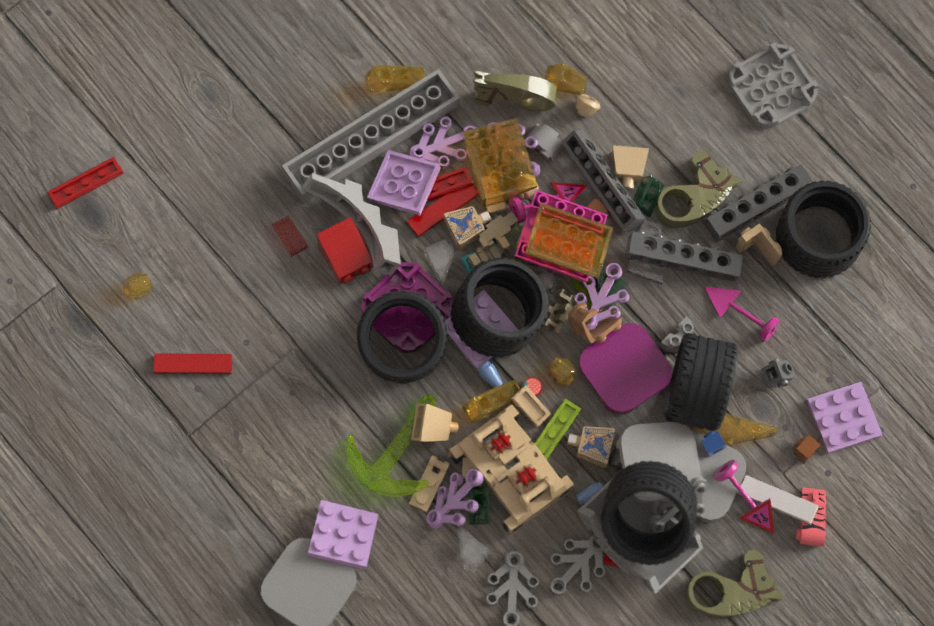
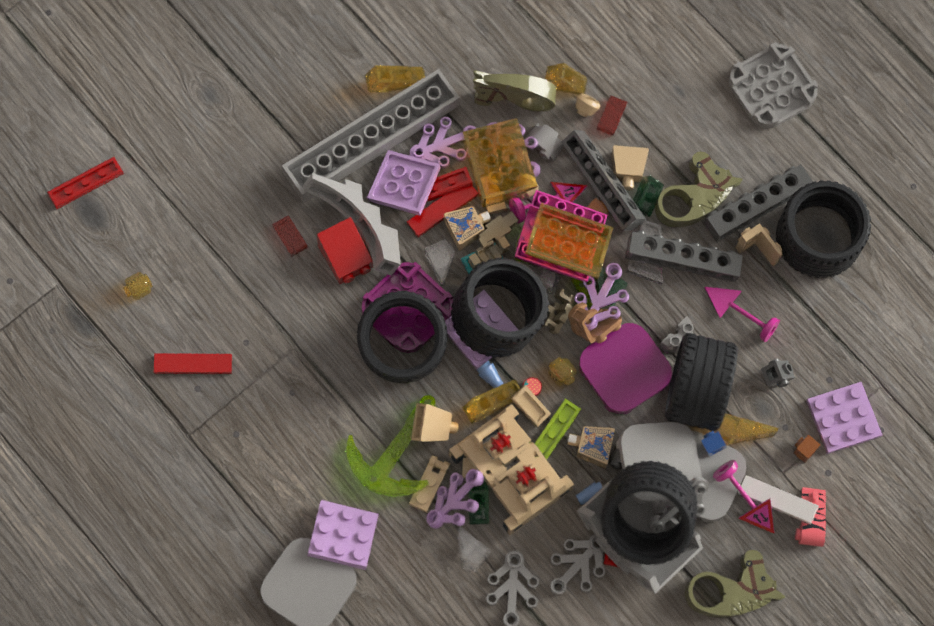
none -> clear red tile [597,95,628,136]

